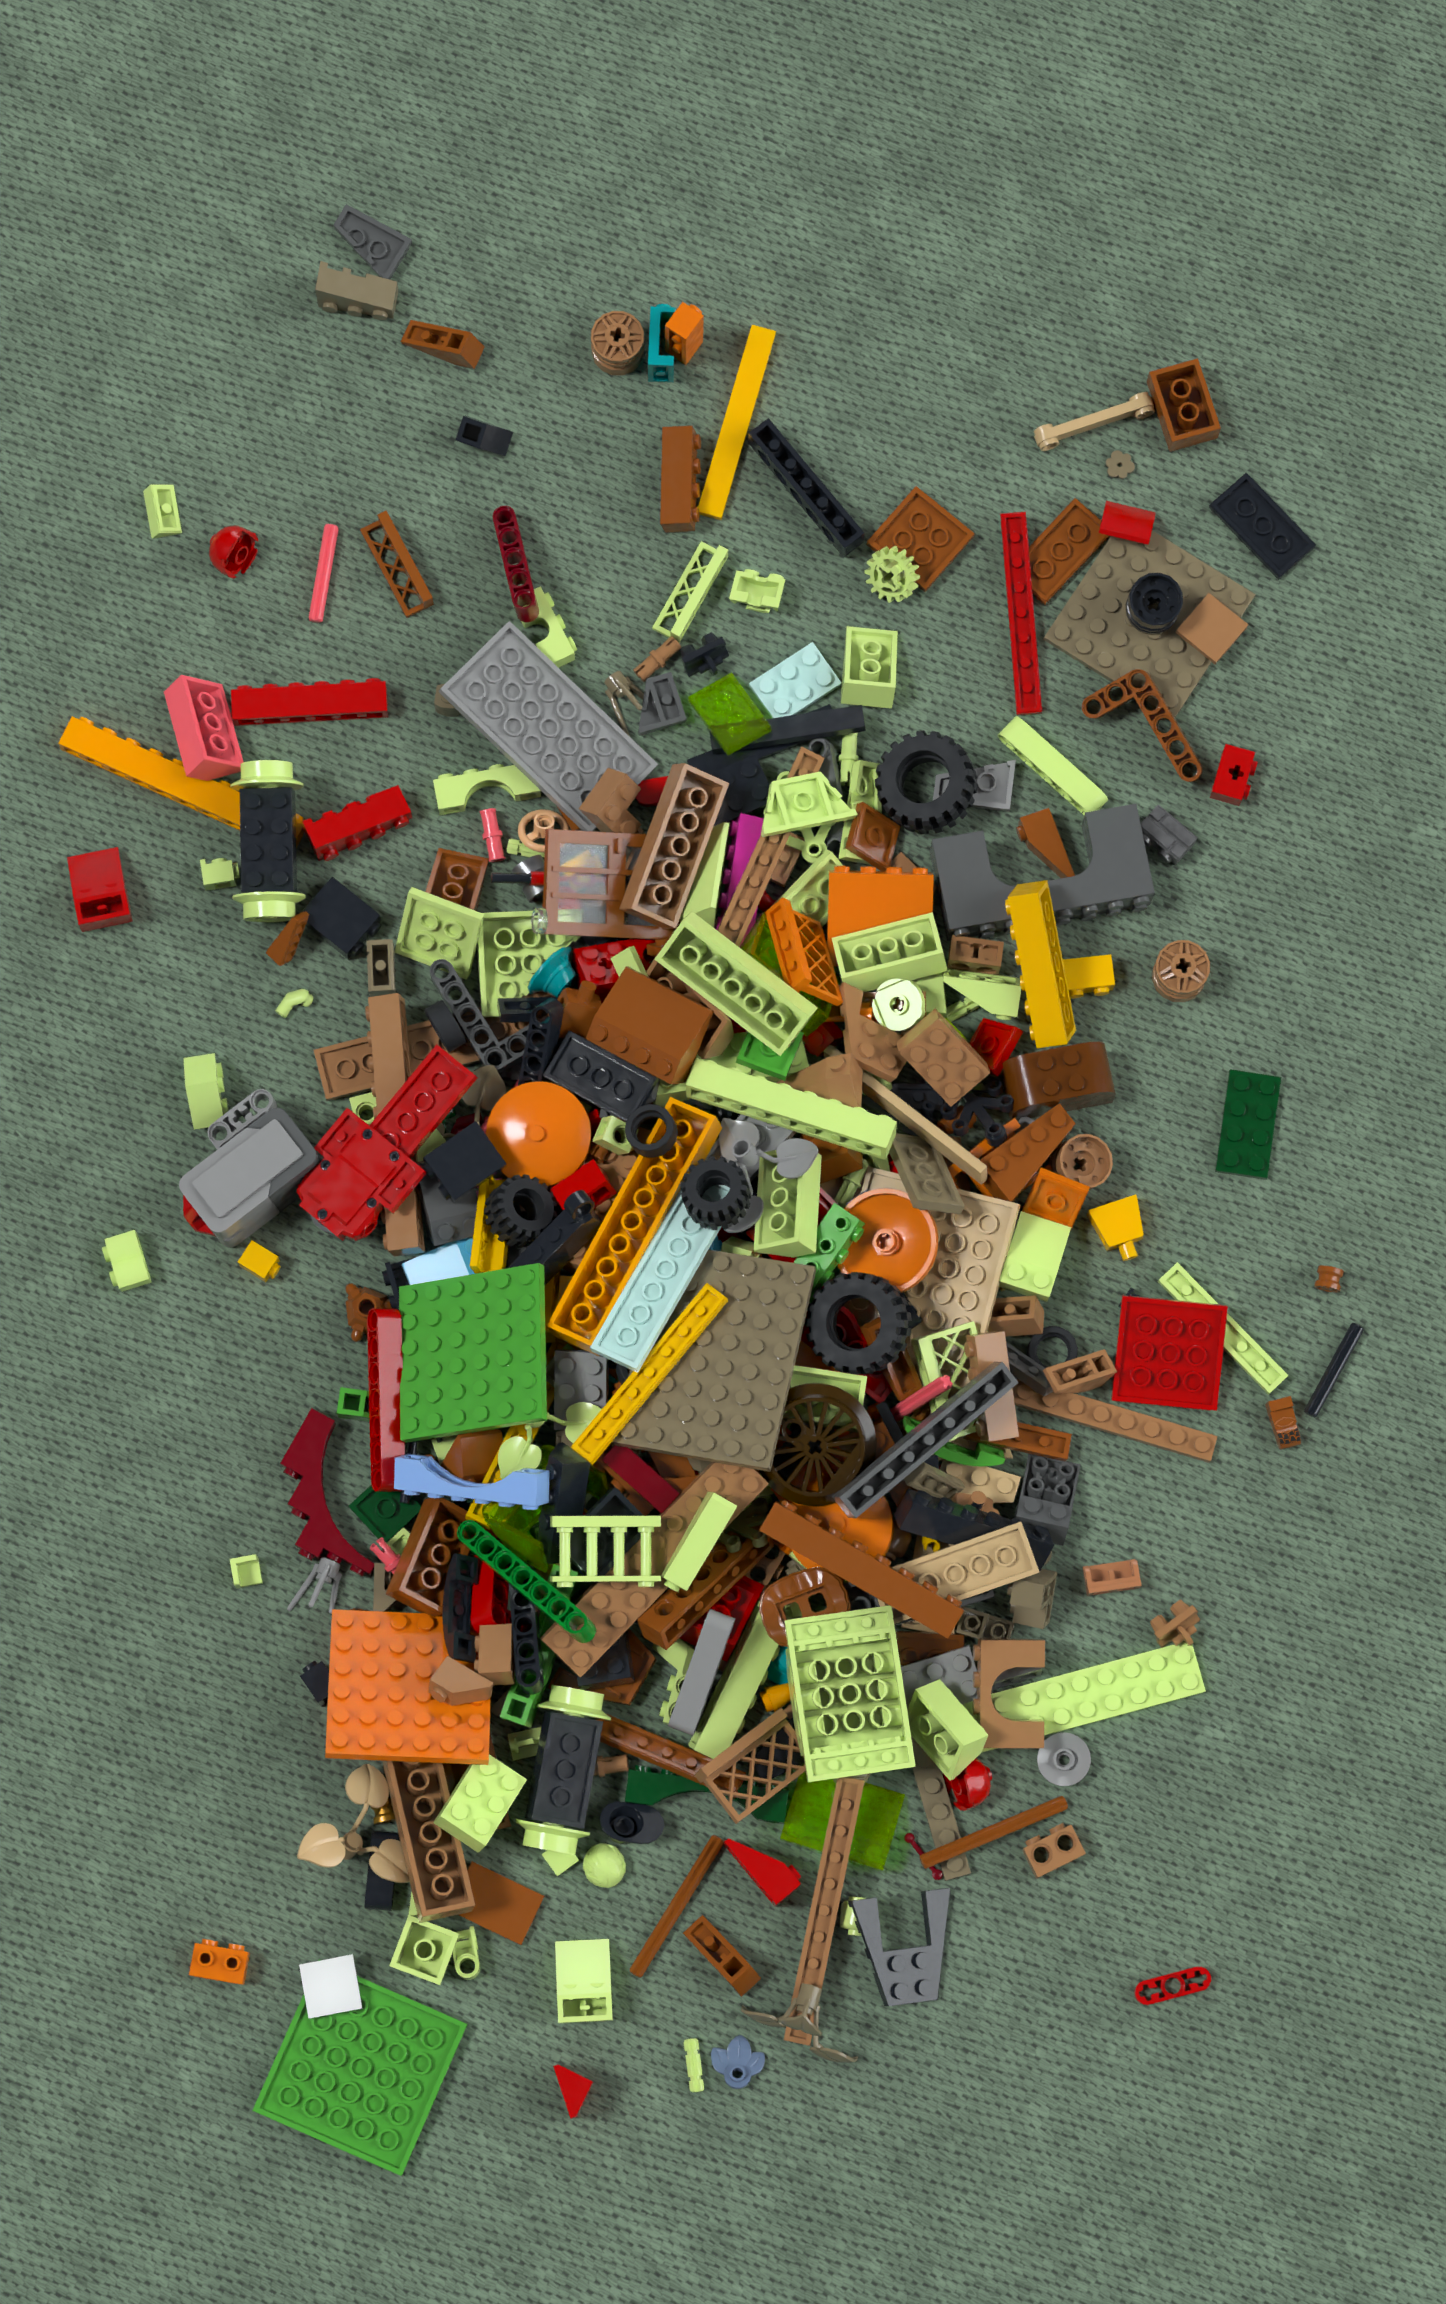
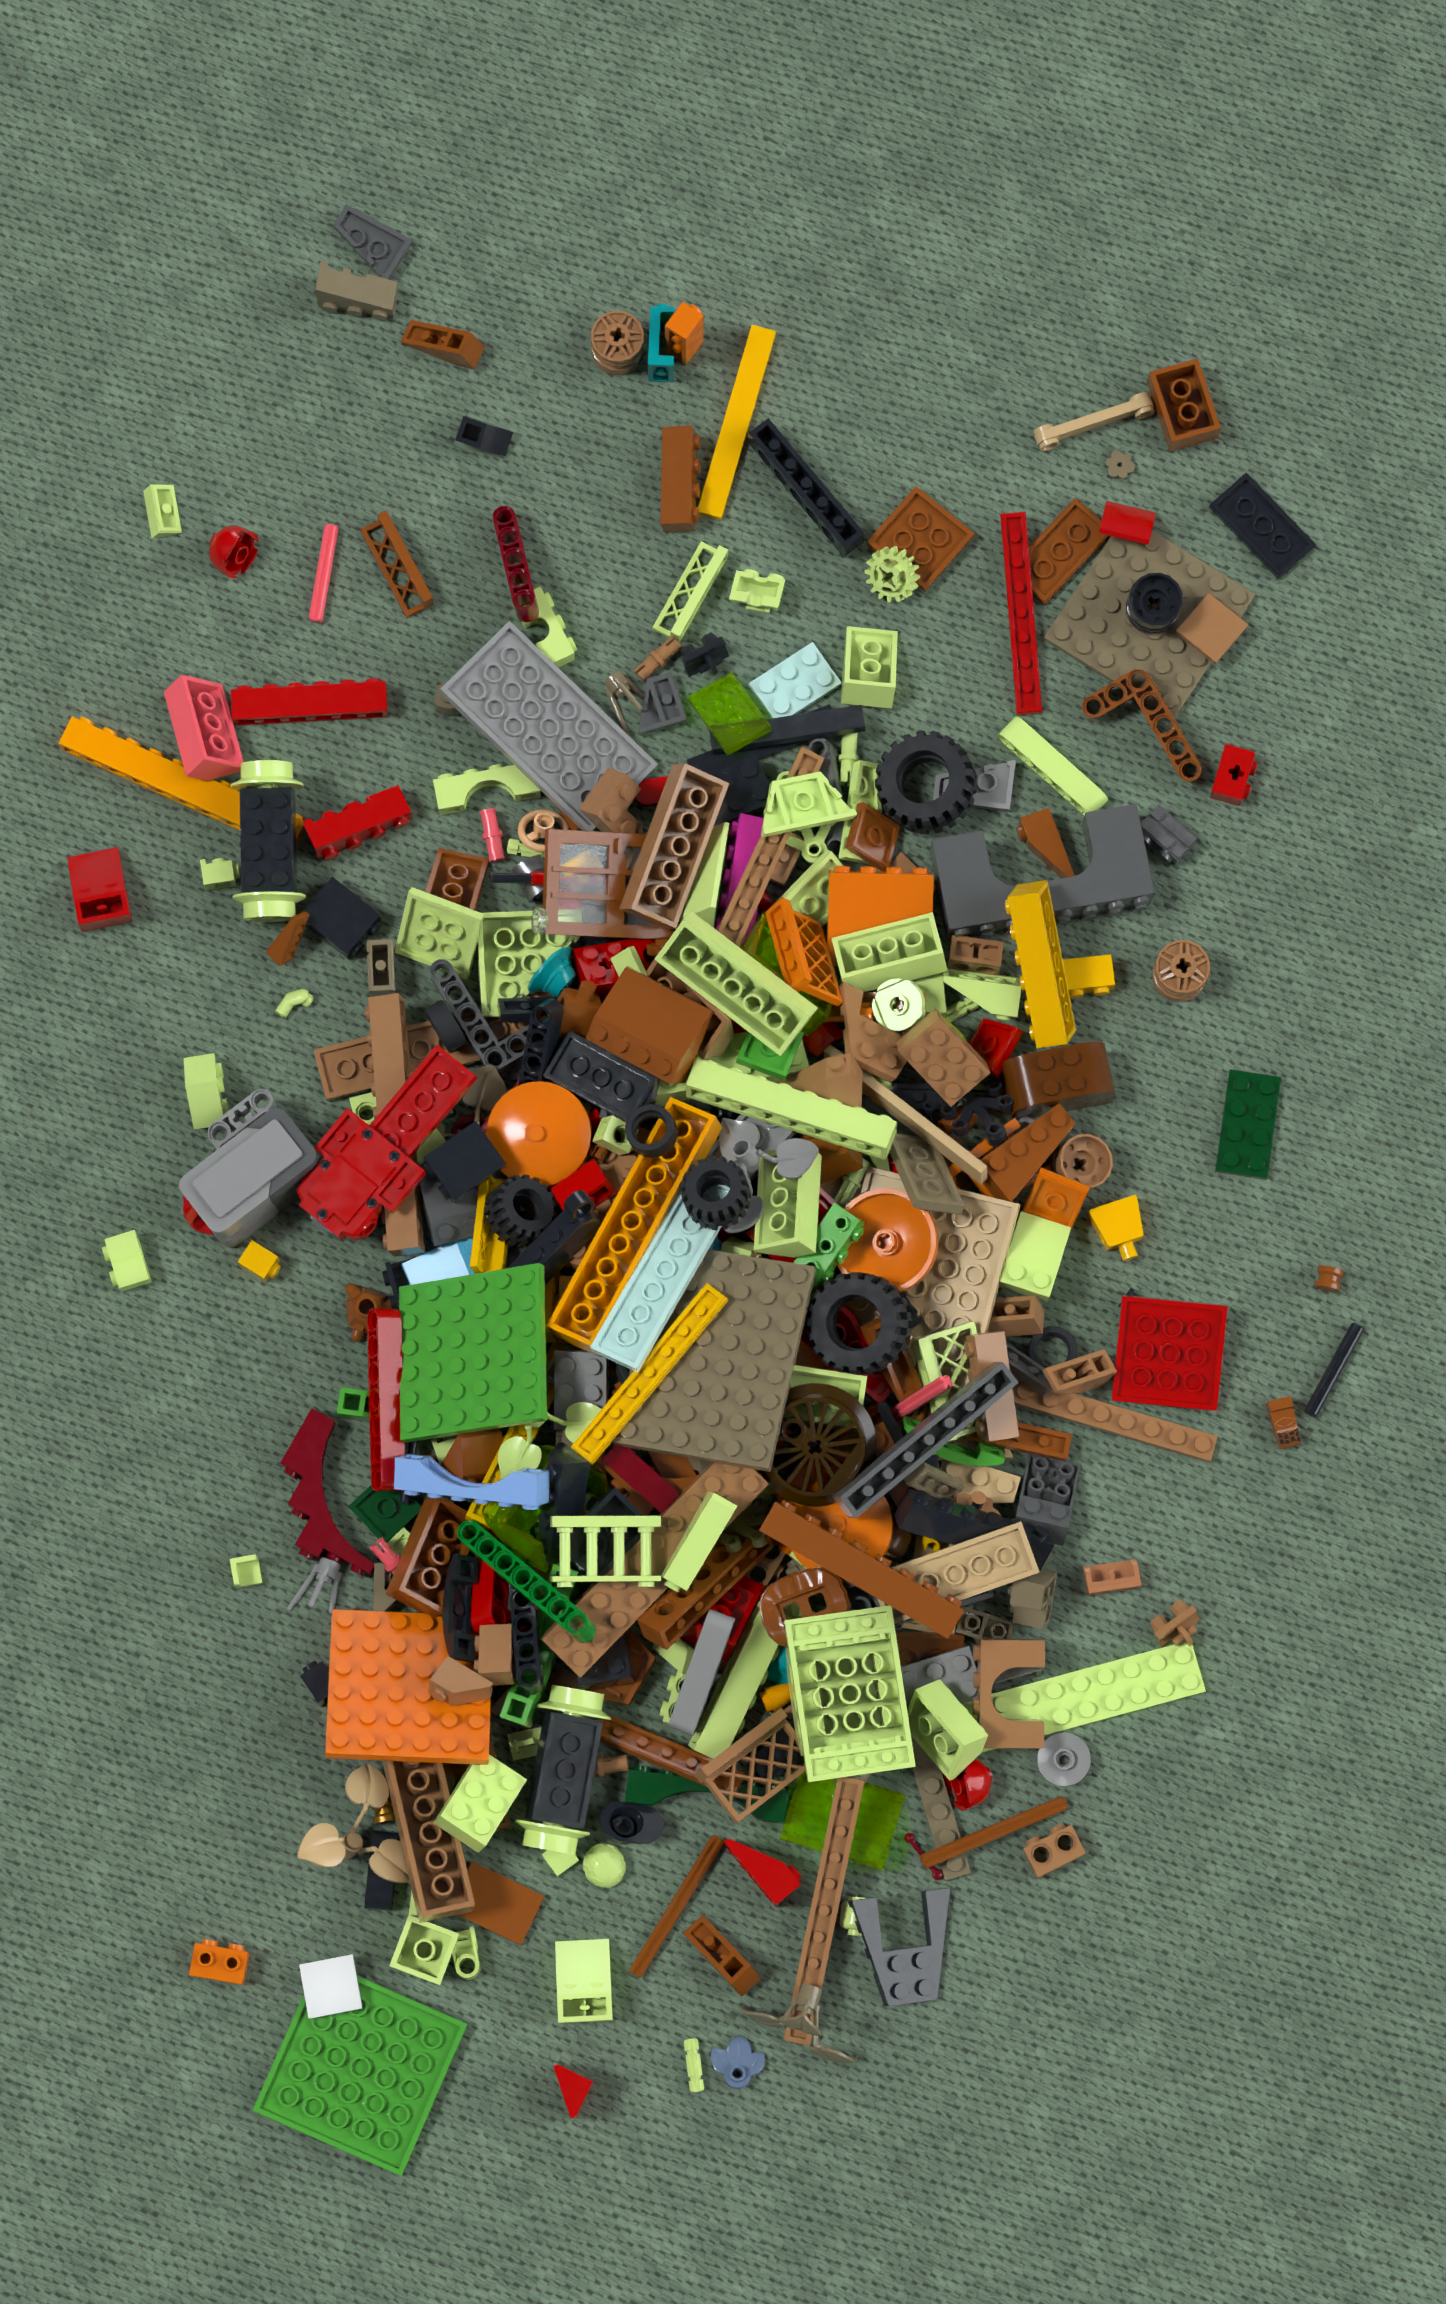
red beam [1134,1966,1211,2005] -> none
yellowish green plate [1158,1262,1288,1395] -> none

